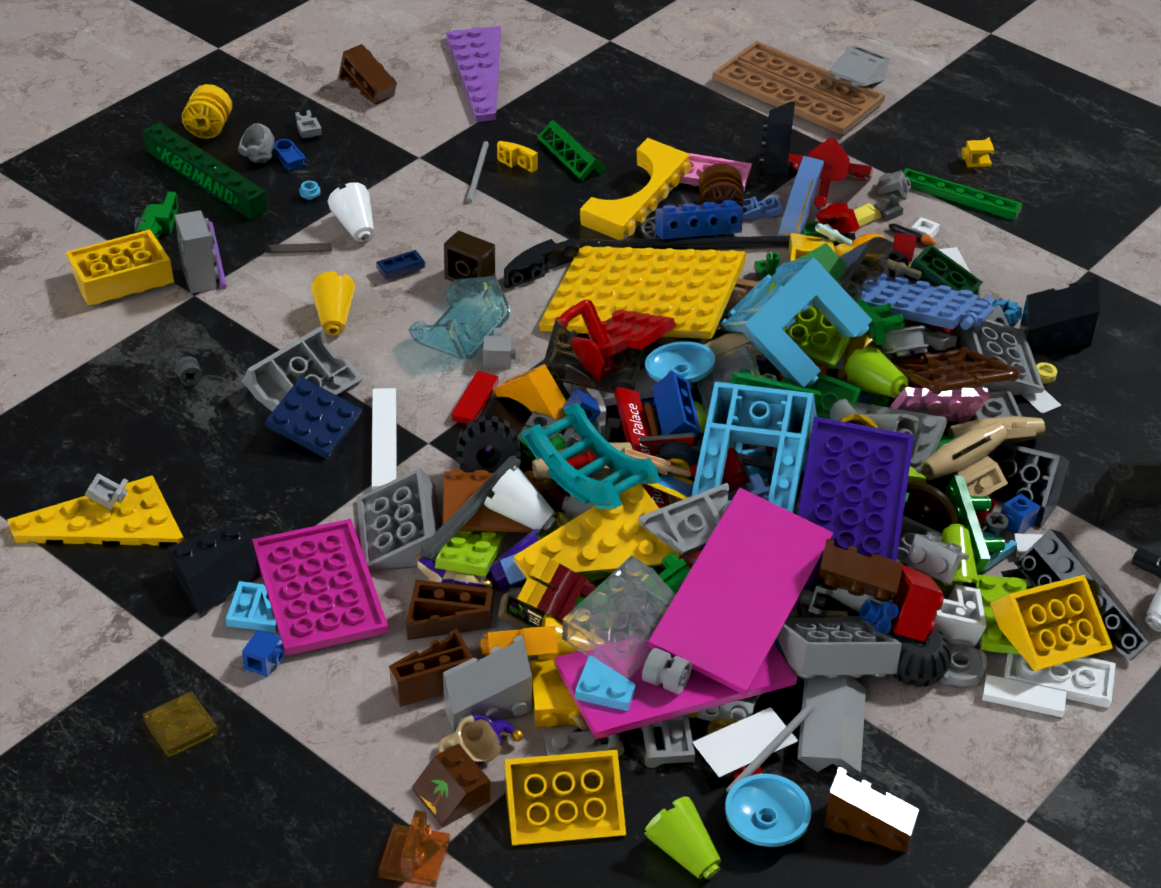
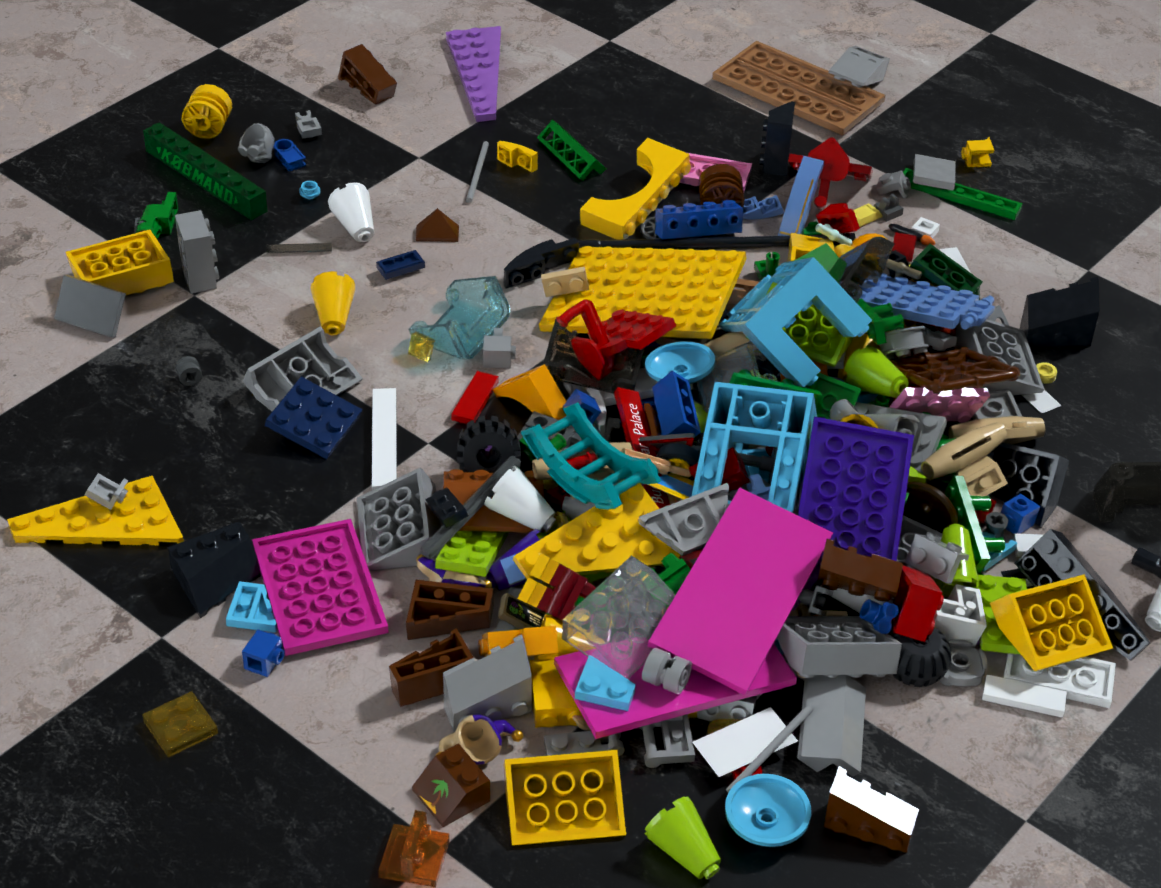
medium lavender axle [209,222,227,289] -> none
dark brown brick [444,230,495,293] -> none
dark azure gear [992,298,1022,324] -> none
none -> dark grey tile [54,275,126,337]
none -> clear yellow tile [408,332,435,362]
none -> reddish brown slope [416,208,459,242]
none -> black plate [425,487,469,528]
none -> tan plate [541,266,589,297]
none -> light grey tile [913,154,955,191]

